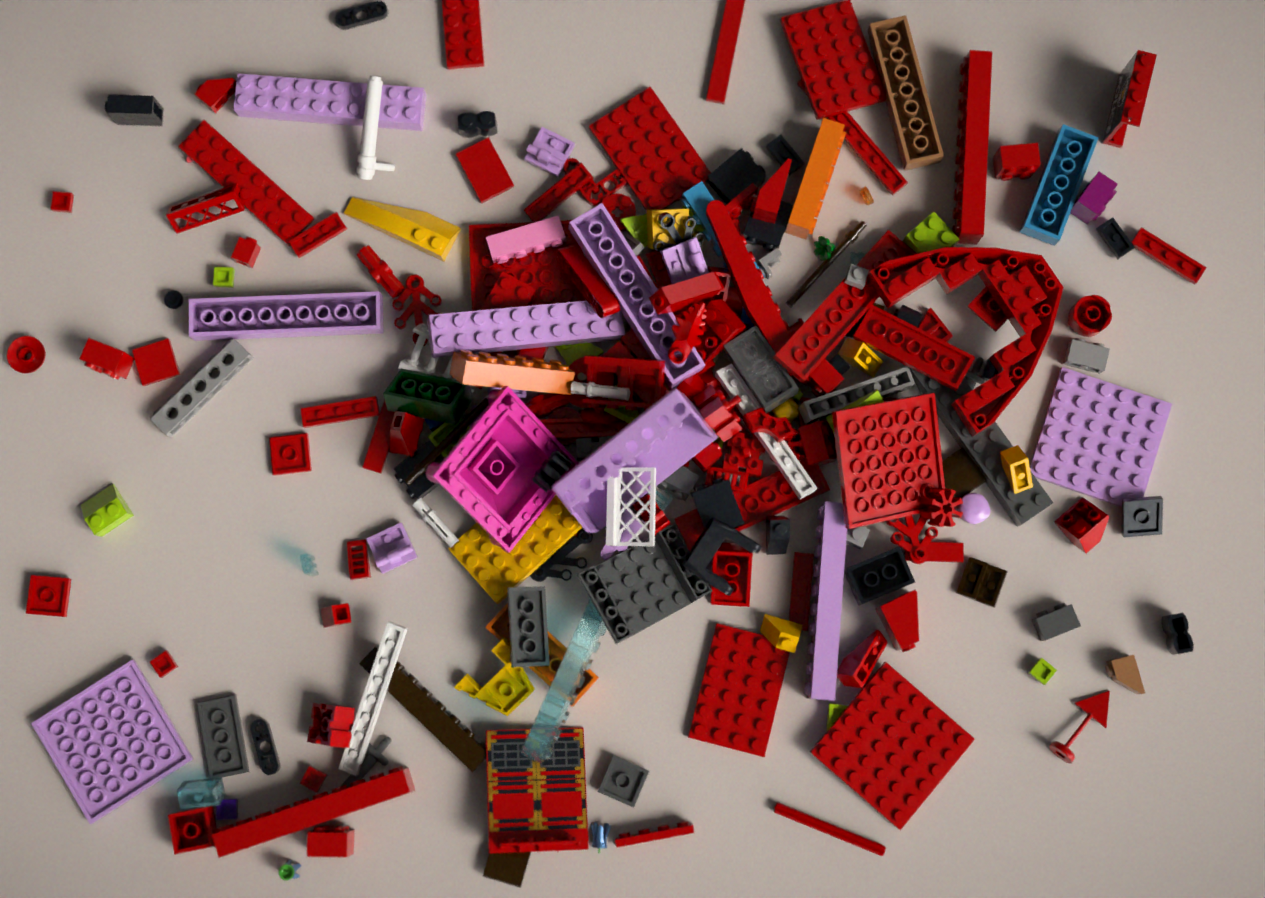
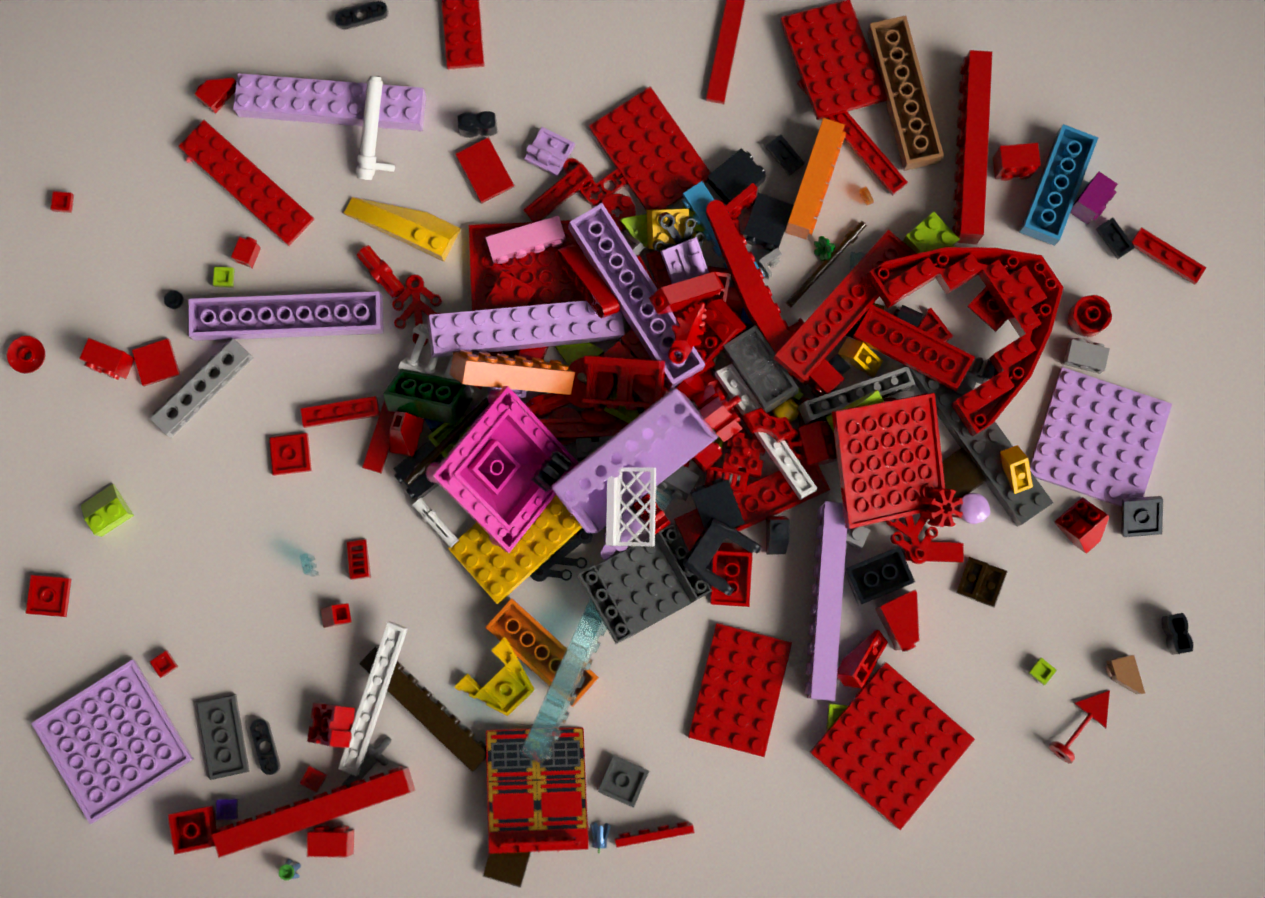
black brick [105,95,164,126] -> none
red fence [166,183,245,234] -> none
clear light blue brick [177,777,225,809] -> none
red plate [288,212,347,258] -> none
lavender plate [366,522,418,574] -> none
dark grey slope [507,586,550,667] -> none
white pin [571,381,630,401] -> none
red slope [751,158,792,224] -> none
yellow slope [760,614,802,653] -> none
red axle [774,803,886,856] -> none
red tile [789,552,814,631] -> none
light grey plate [844,264,869,289] -> none
dark grey brick [1031,603,1081,641] -> none
red panel [1102,50,1157,148] -> none

